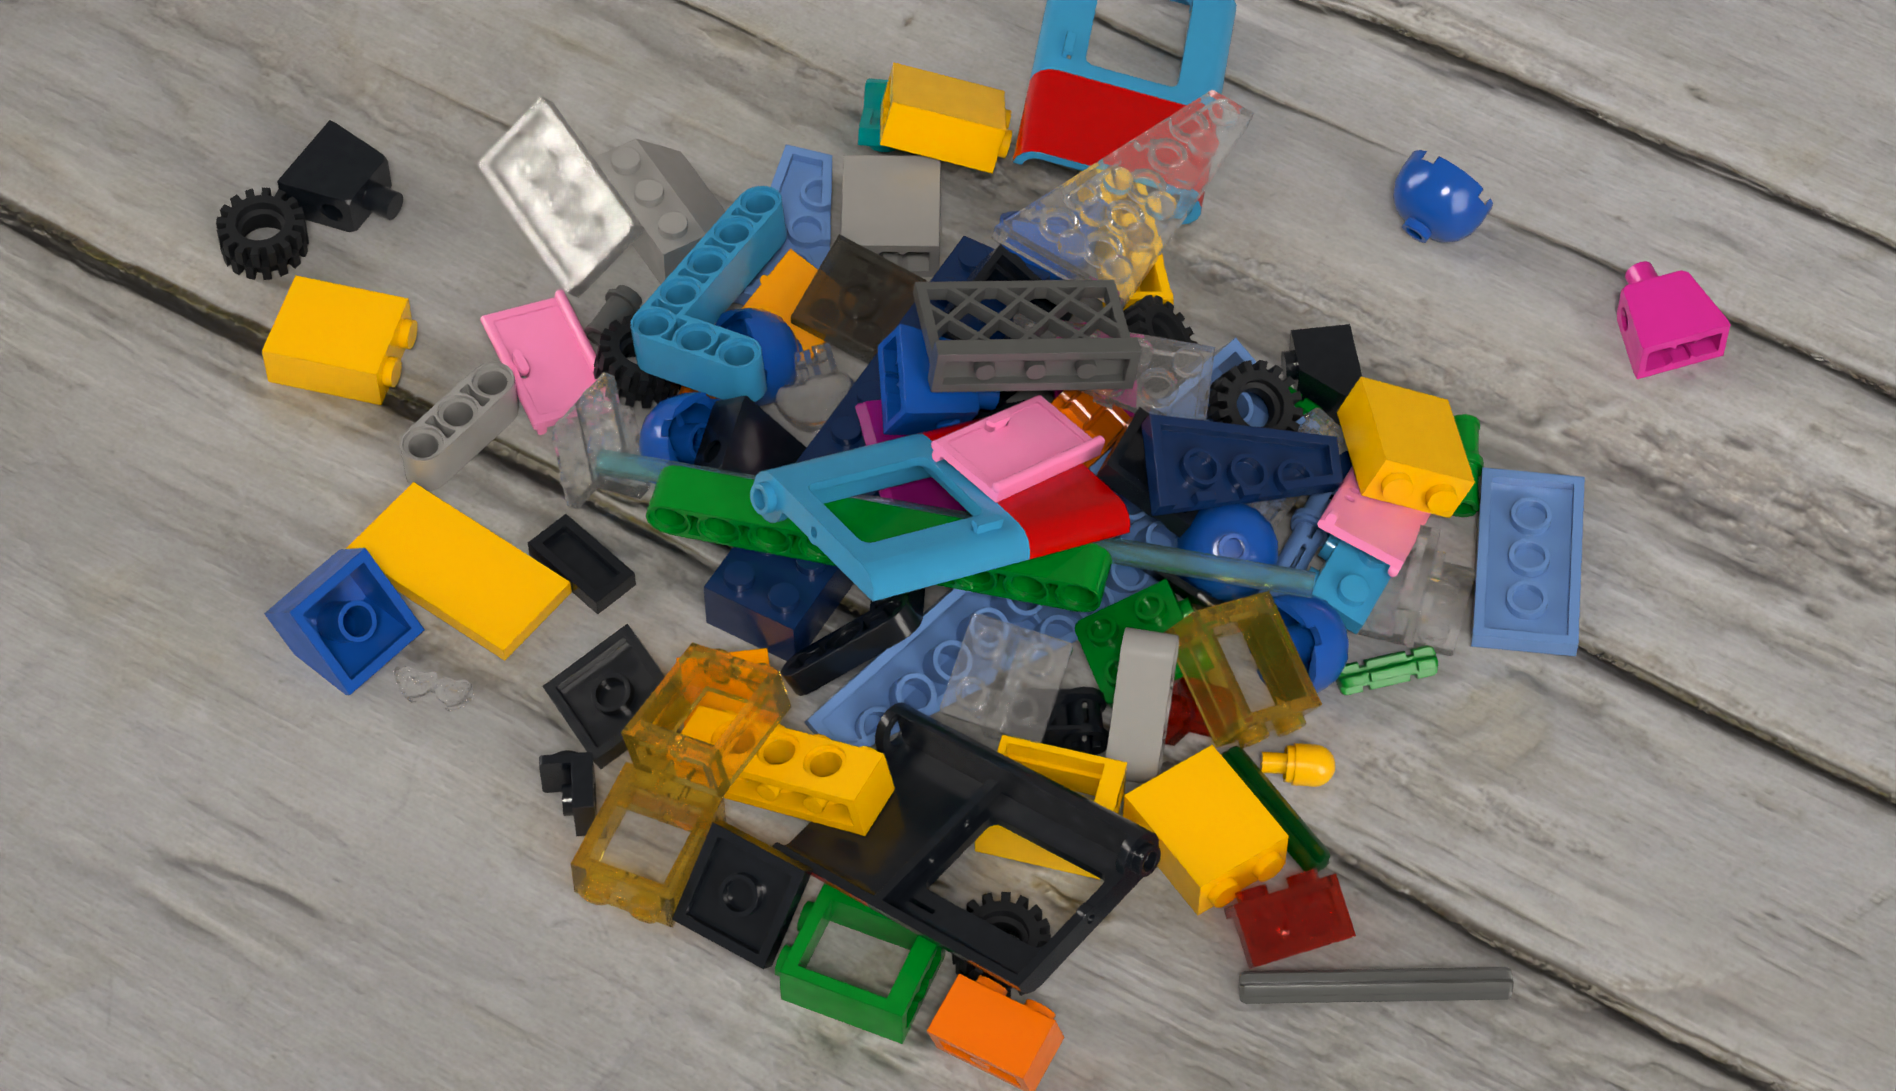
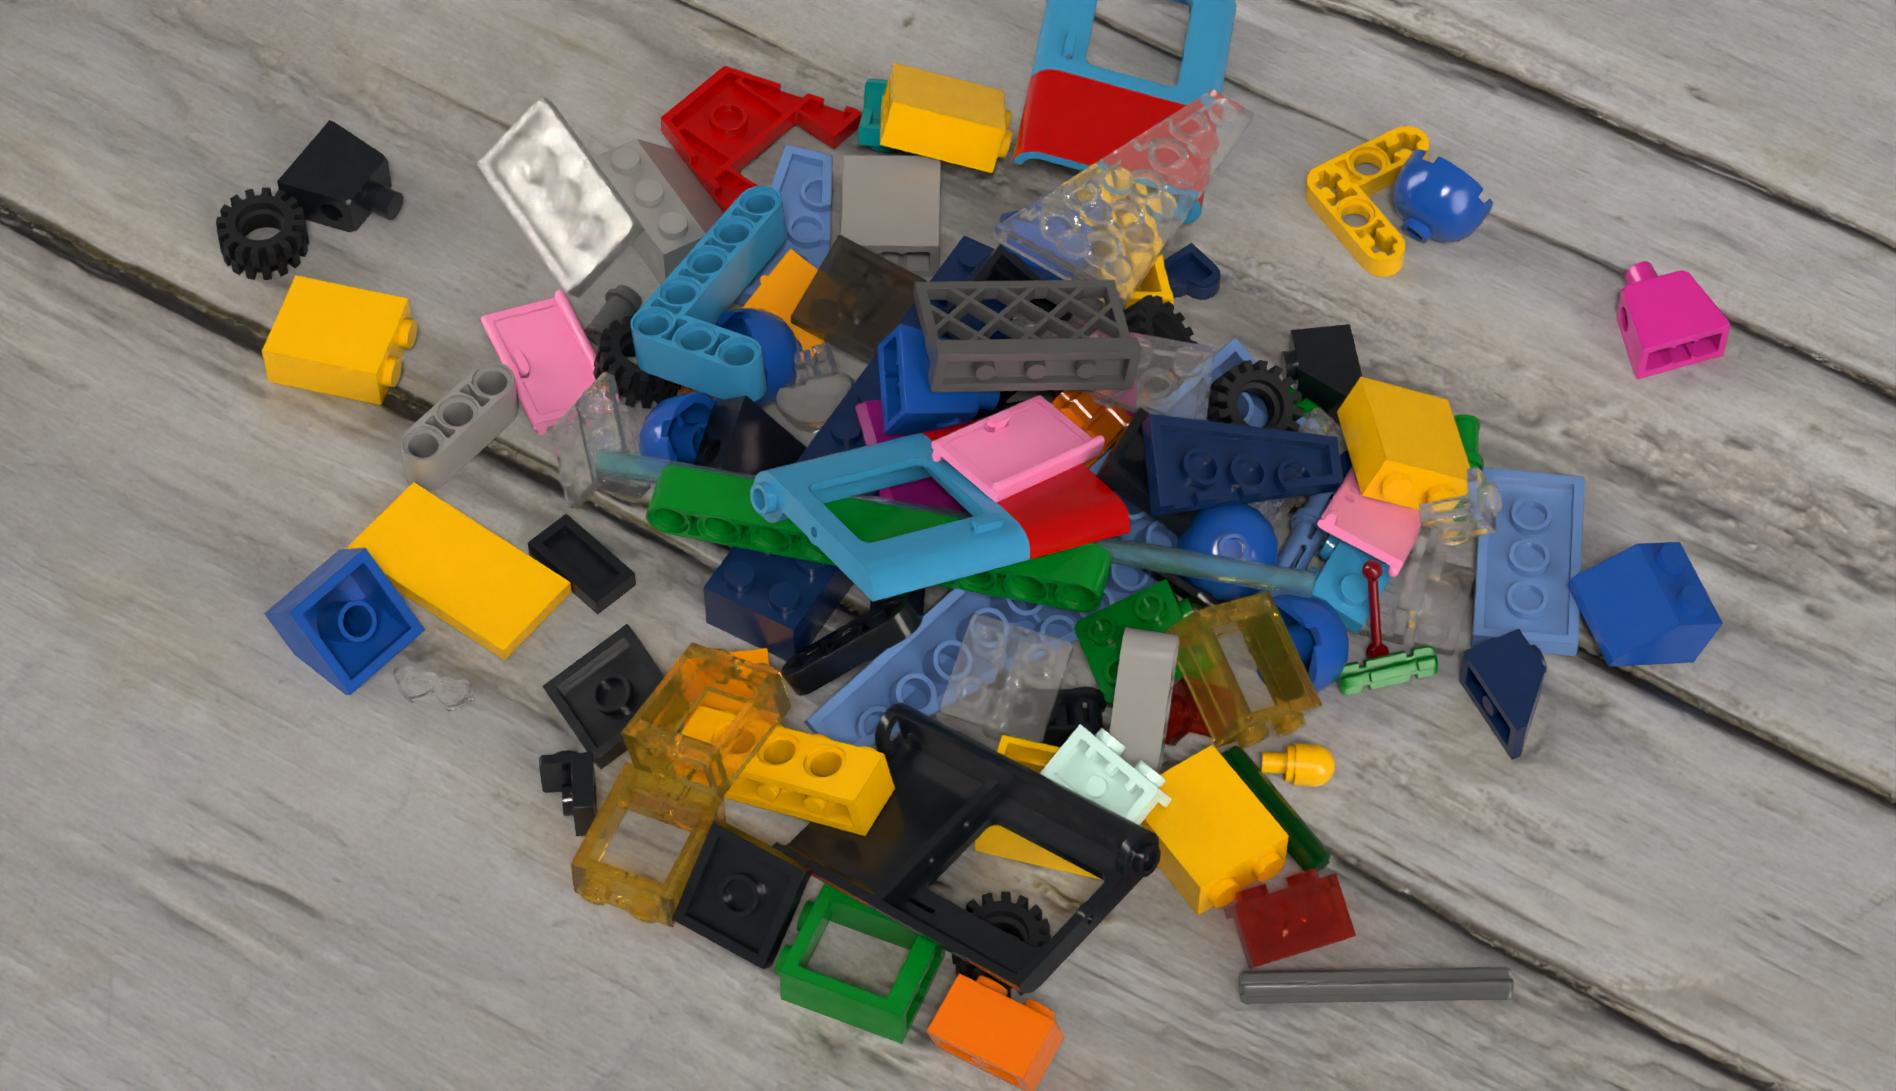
none -> red wing [661,65,862,213]
none -> light aqua bracket [1040,724,1172,825]
none -> dark blue tile [1164,243,1221,300]
none -> yellow beam [1305,126,1429,277]
none -> dark red hinge [1362,560,1389,659]
none -> clear bracket [1419,467,1502,545]
none -> dark blue slope [1459,629,1547,760]
none -> blue slope [1567,542,1723,667]

